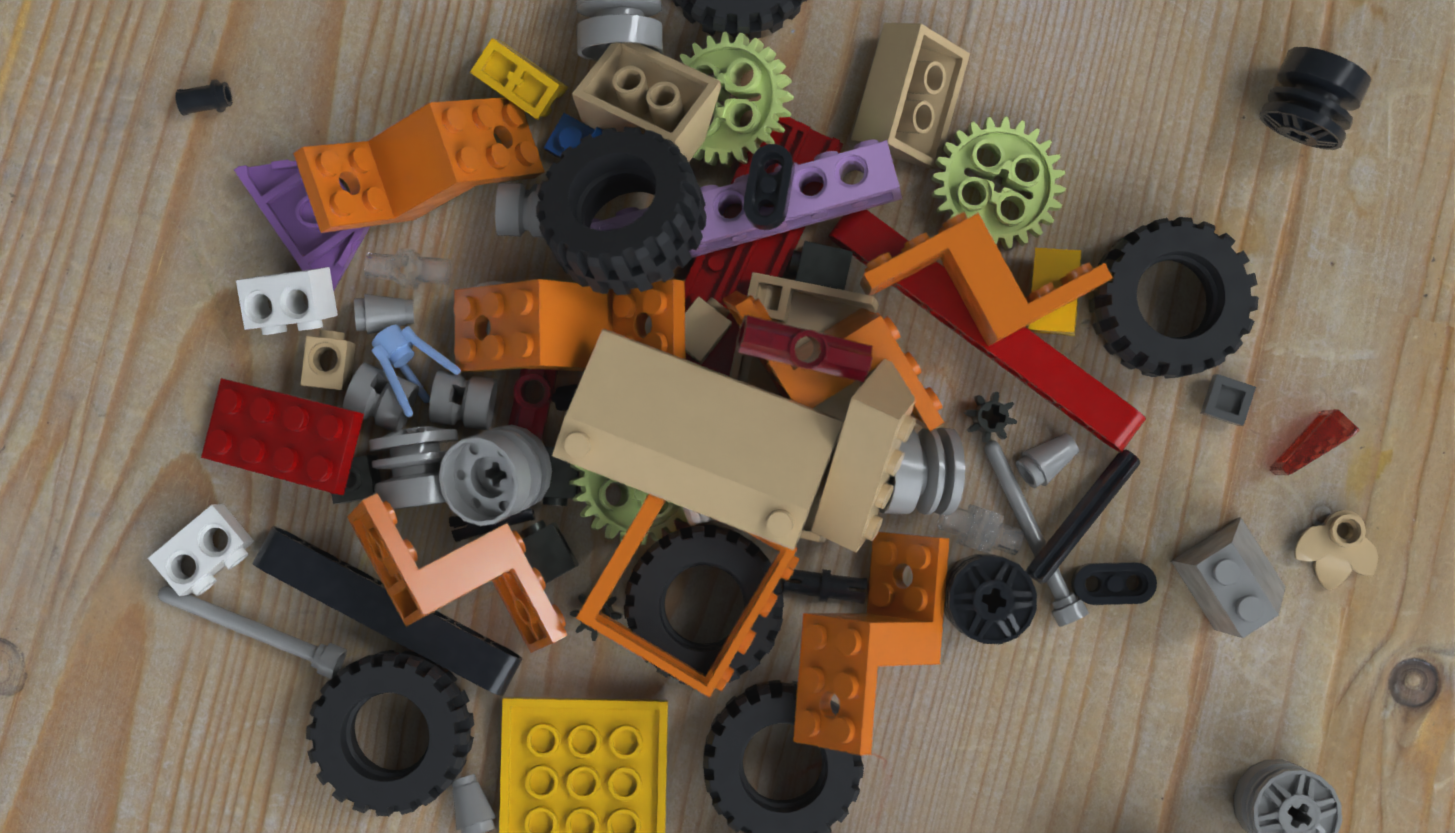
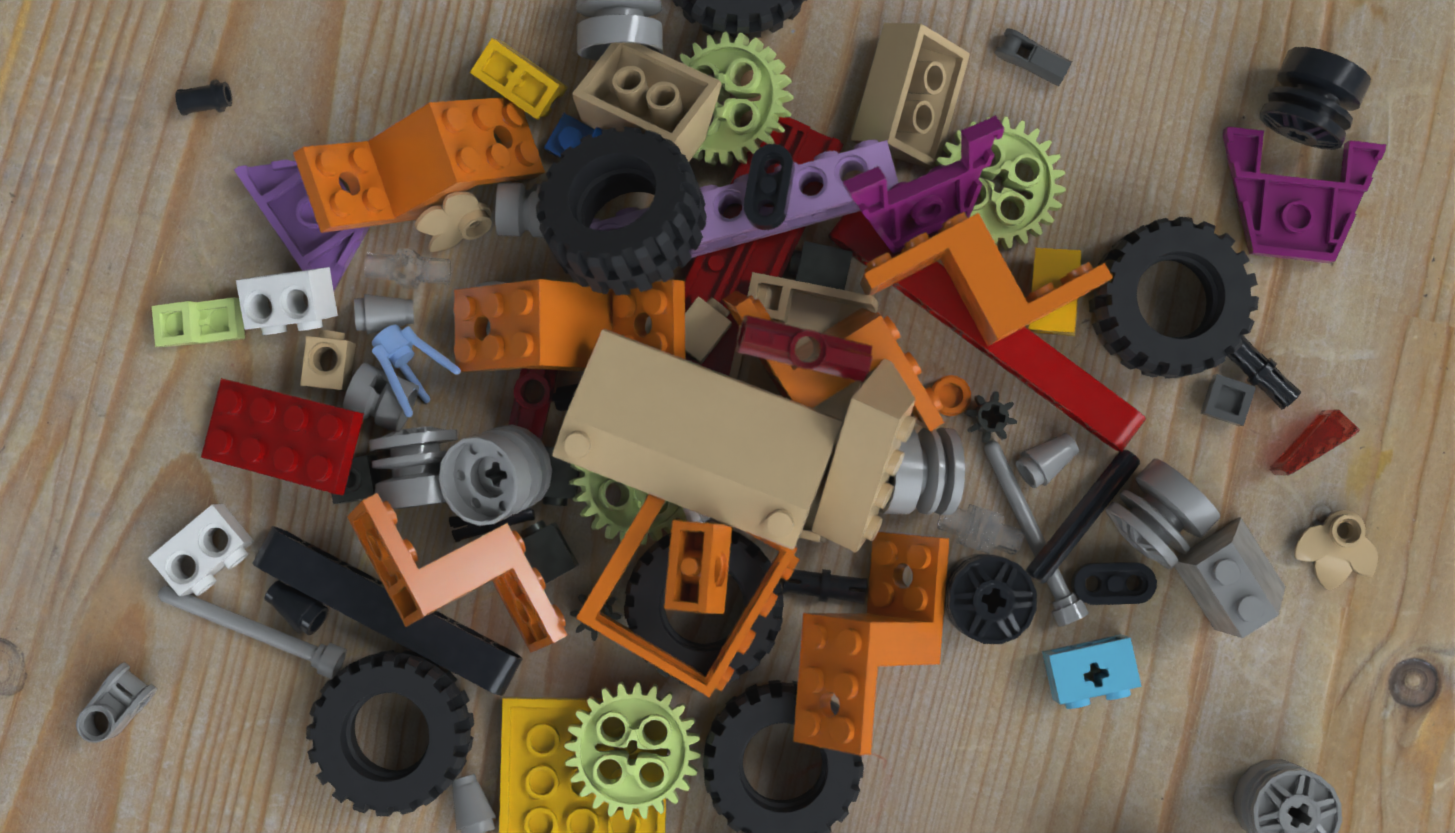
light grey wheel [429,370,498,430] -> none
none -> light grey piece [76,662,158,743]
none -> yellowish green slope [152,297,245,347]
none -> black cone [264,580,329,635]
none -> tan plate [414,191,492,252]
none -> yellowish green gear [564,681,701,820]
none -> orange brick [664,520,732,614]
none -> magenta wing [843,115,1004,254]
none -> orange tile [931,375,971,417]
none -> dark grey bar [994,28,1072,87]
none -> medium azure brick [1042,634,1142,709]
none -> light grey wheel [1105,458,1220,570]
none -> magenta wing [1222,127,1386,264]
none -> black pin [1227,335,1301,410]

